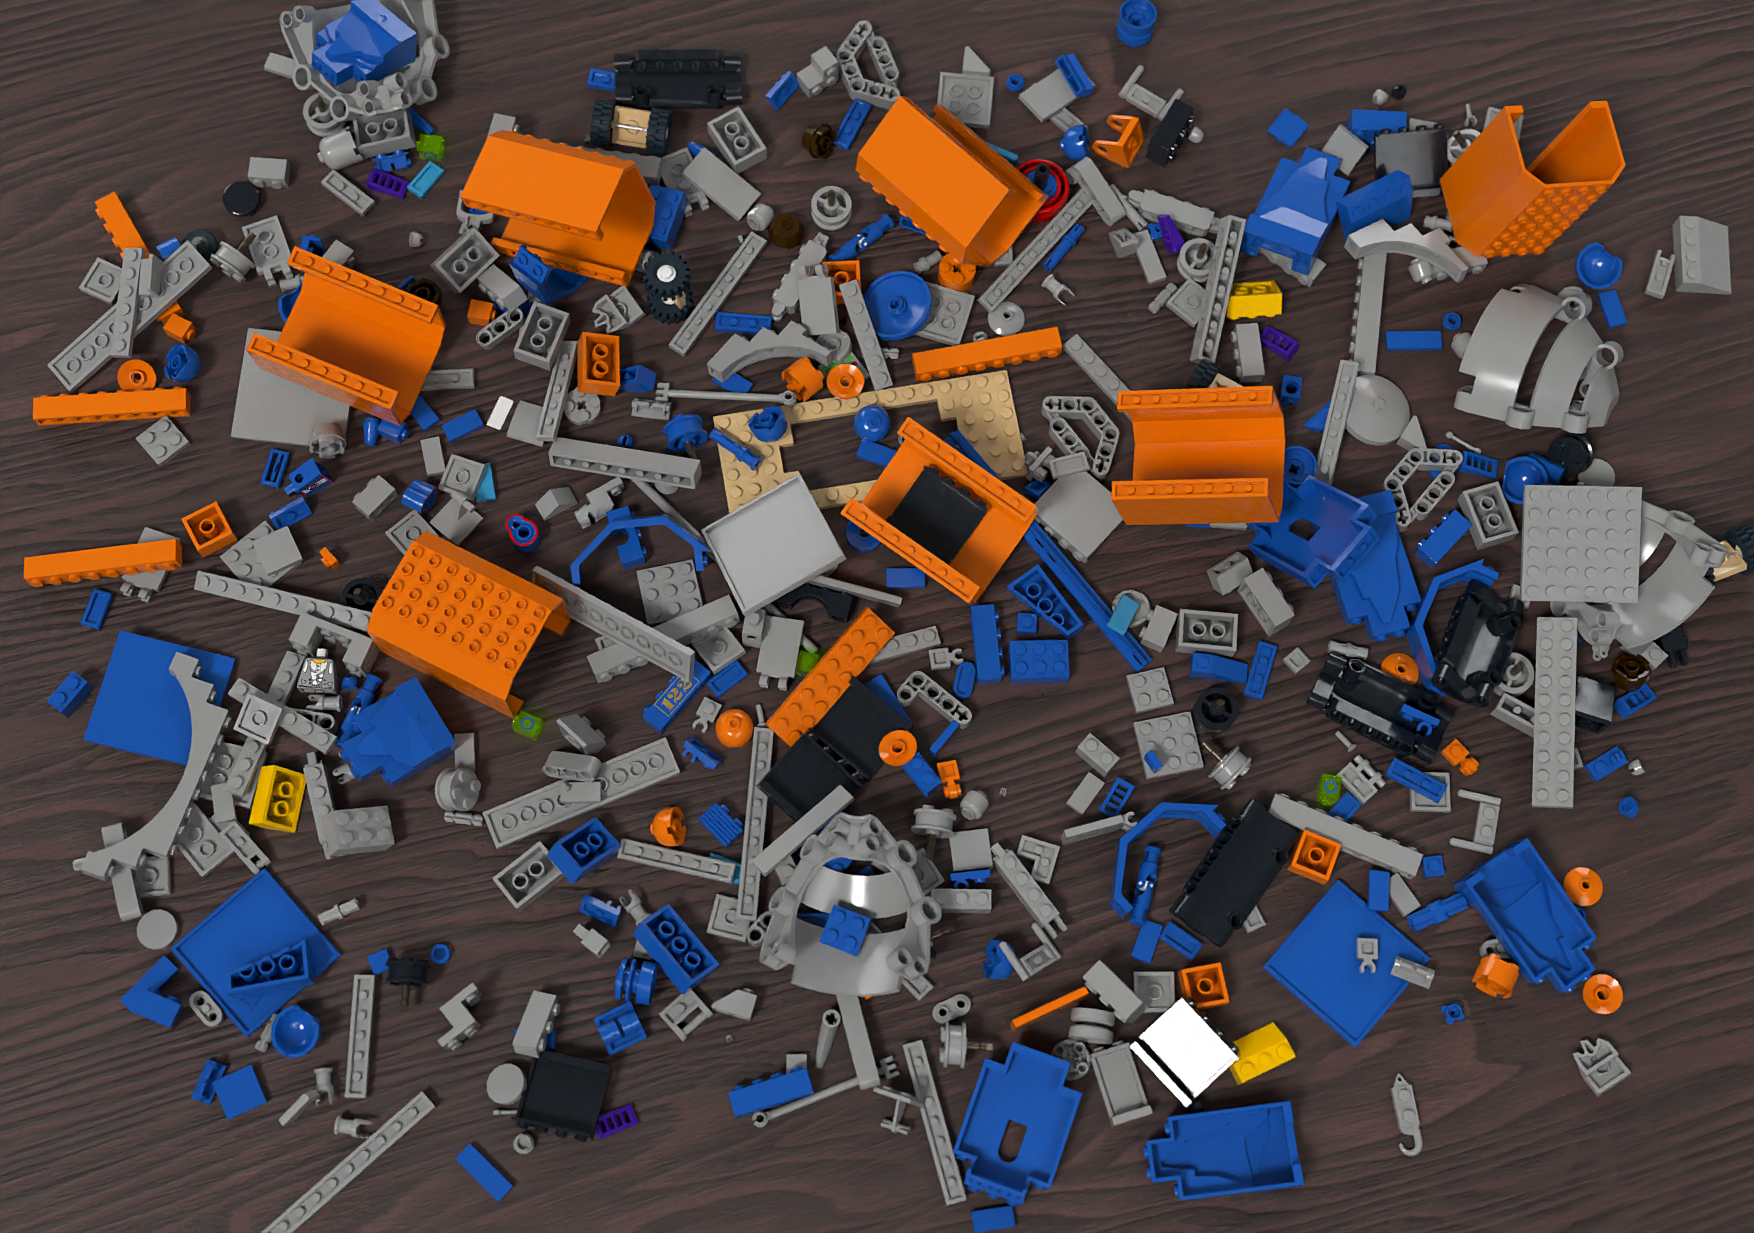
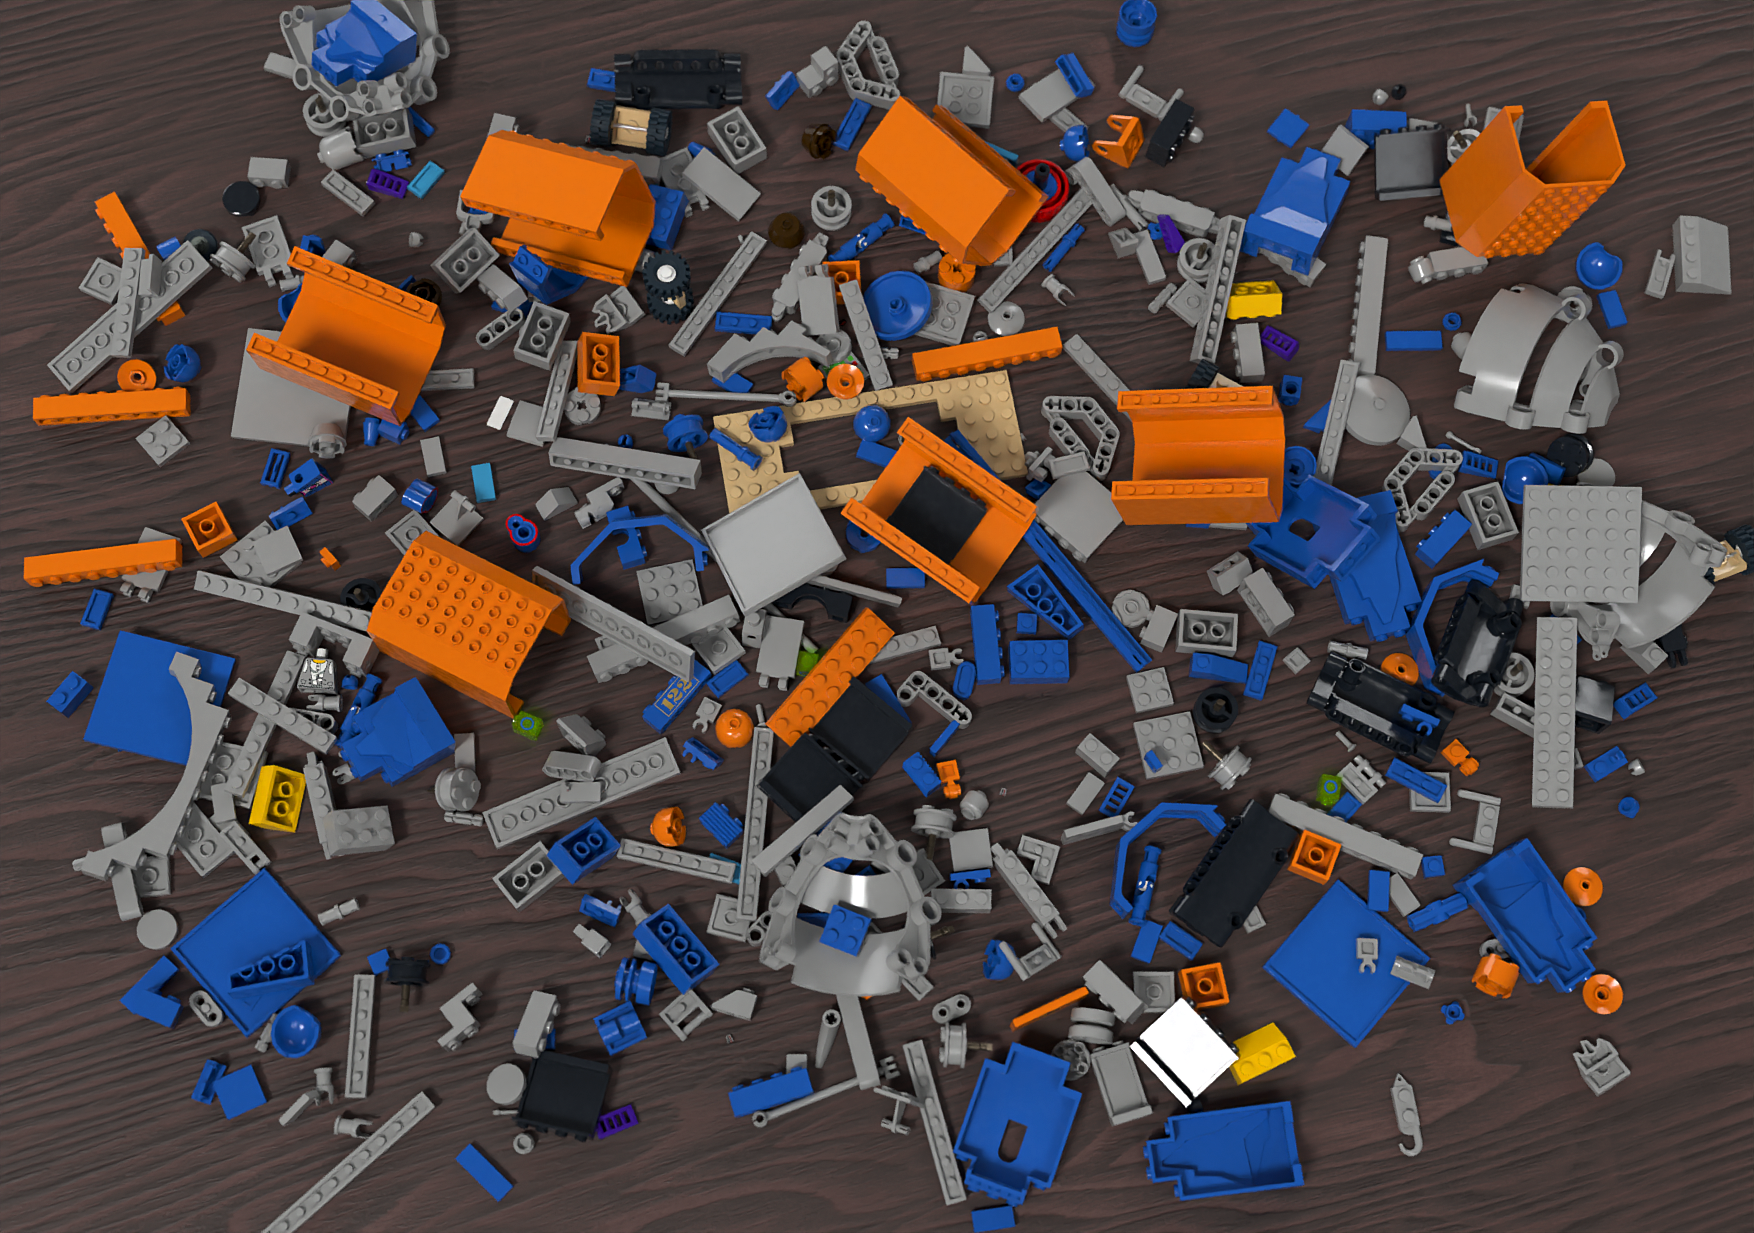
orange brick [163,313,196,345] -> none
light grey tile [233,693,285,745] -> none
clear neon green brick [416,134,445,161] -> none
light grey tile [438,454,487,501] -> none
blue tile [441,409,484,443] -> none
orange brick [467,299,497,326] -> none
light grey head [747,203,774,231] -> none
orange dish [879,730,917,766] -> none
dark azure tile [1106,594,1140,635] -> none
blue slope [1336,170,1413,243] -> none
light grey arch [1344,219,1468,283] -> none
dark brown cone [1611,654,1651,692] -> none

